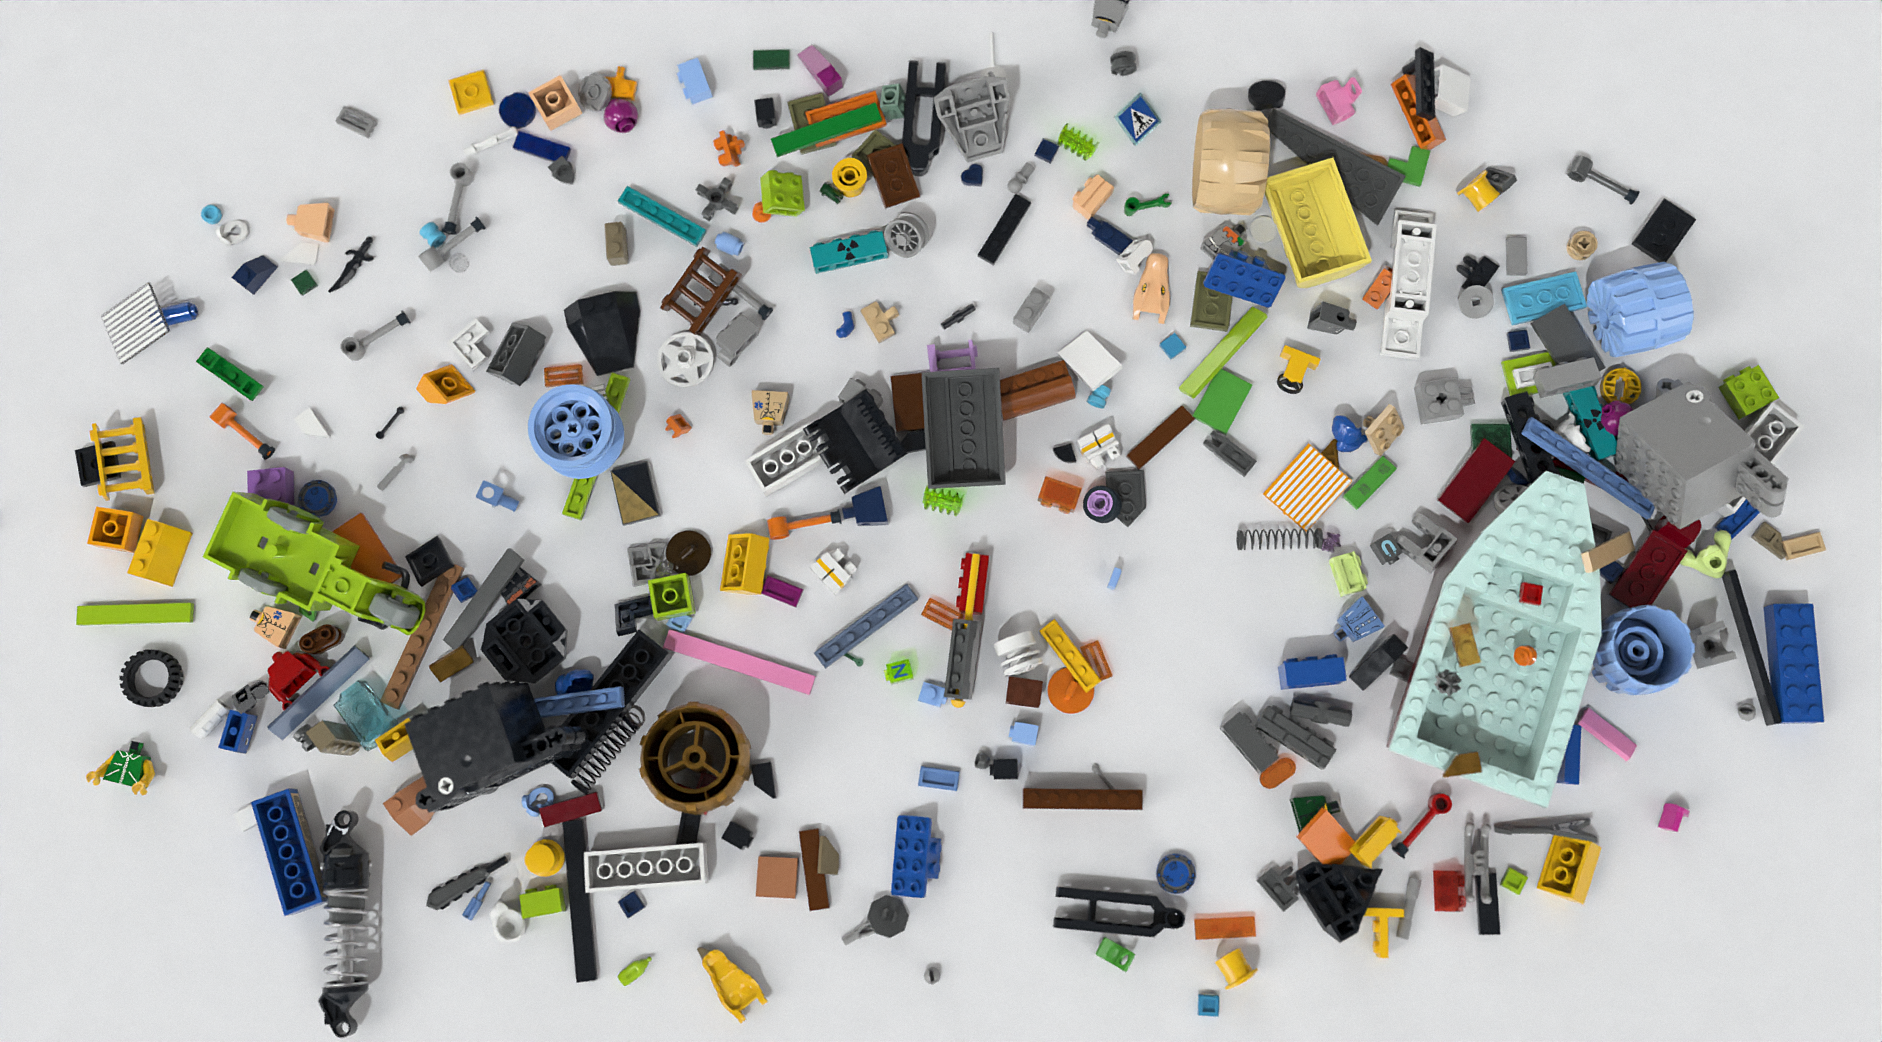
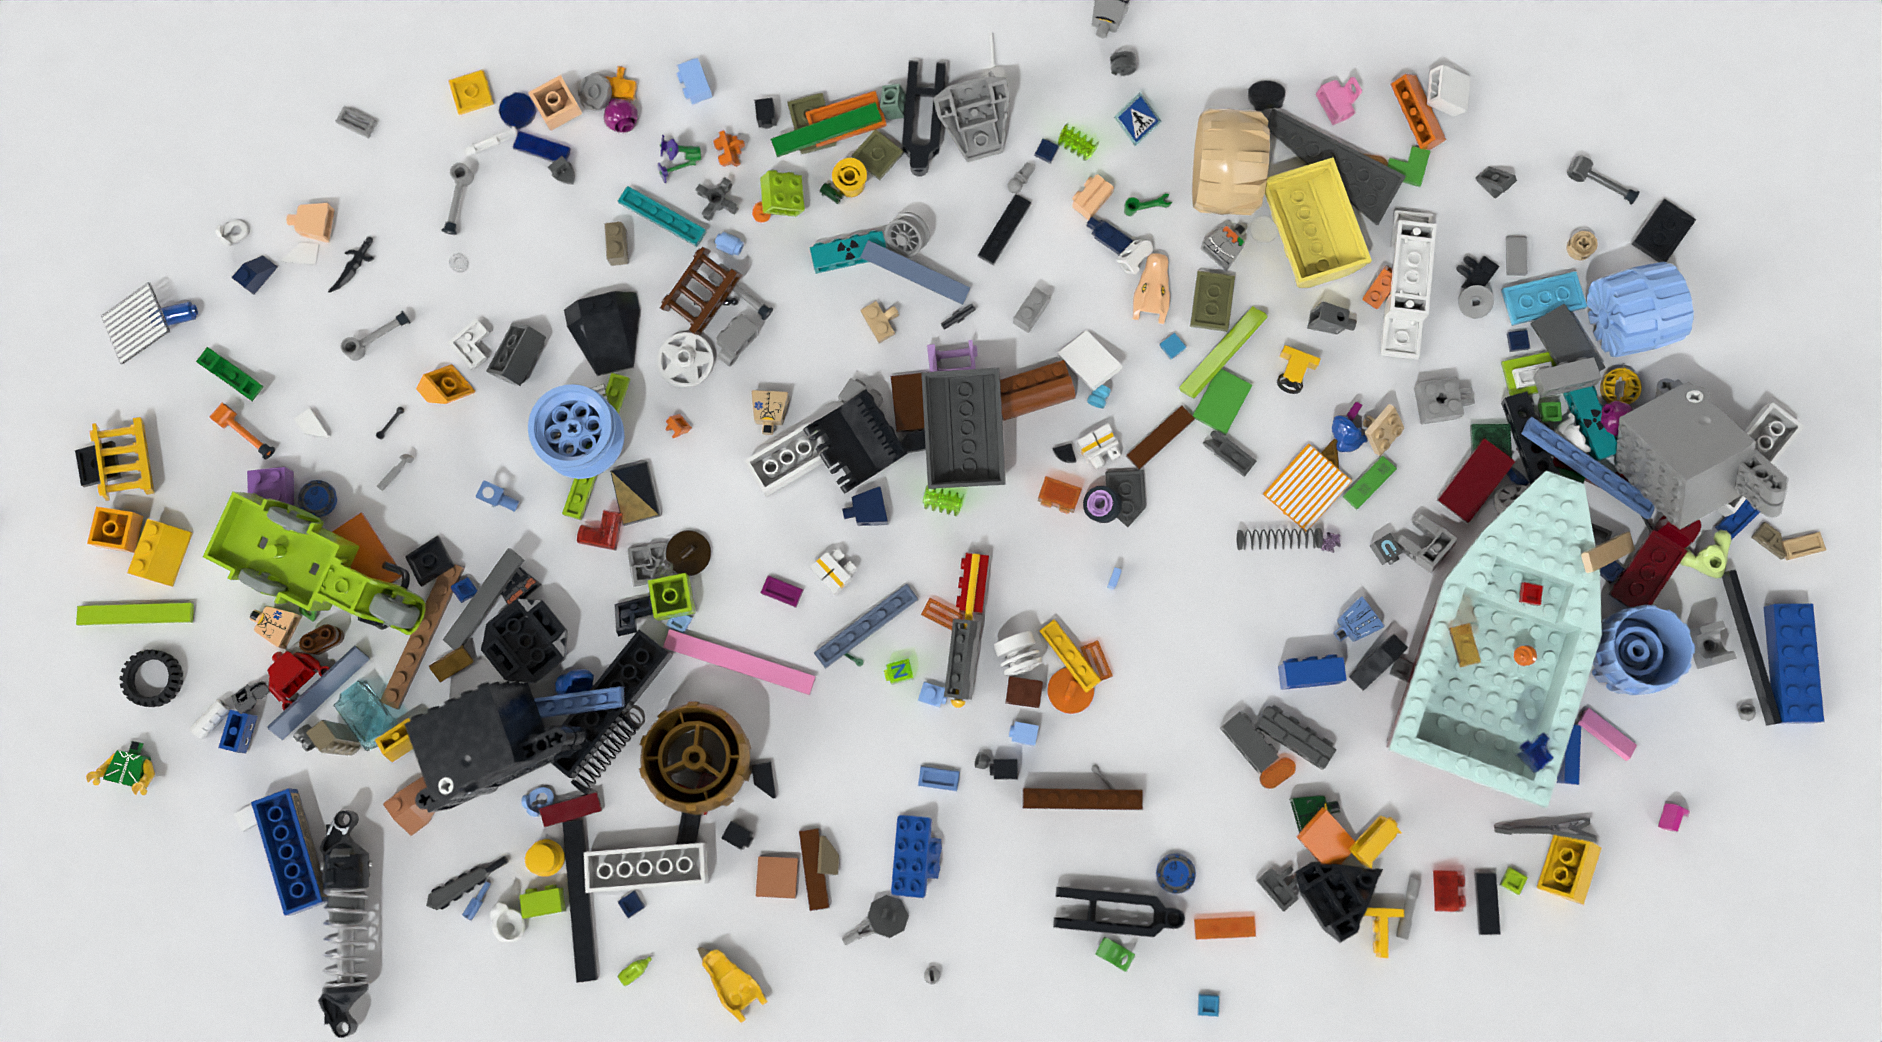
medium azure tile [201,205,222,224] -> none
clear green tile [291,269,318,296] -> none
light grey piece [418,216,486,272] -> none
medium azure wheel [419,222,446,248] -> none
clear orange tile [544,364,584,388] -> none
yellow slope [720,533,770,595] -> none
clear green tile [753,50,790,70] -> none
orange piece [767,509,842,540] -> none
slope [797,45,843,97] -> none
blue arm [836,311,854,338] -> none
reddish brown plate [867,143,920,209] -> none
dark blue tile [961,164,983,186] -> none
blue bracket [1203,250,1286,307] -> none
yellow piece [1215,948,1258,990] -> none
dark grey piece [1290,698,1352,727] -> none
yellowish green hinge [1329,551,1368,597] -> none
red piece [1391,794,1452,859] -> none
black piece [1402,47,1435,121] -> none
dark grey gear [1434,669,1462,696] -> none
pearl gold tile [1442,752,1482,778] -> none
yellow piece [1457,170,1500,212] -> none
light grey piece [1464,822,1492,904] -> none
lime brick [1718,365,1779,420] -> none
none -> clear red brick [577,509,623,551]
none -> plant [657,135,701,183]
none -> sand blue tile [860,240,971,305]
none -> magenta tile [1346,402,1363,421]
none -> clear blue brick [1517,732,1554,773]
none -> bright green slope [1538,402,1562,422]

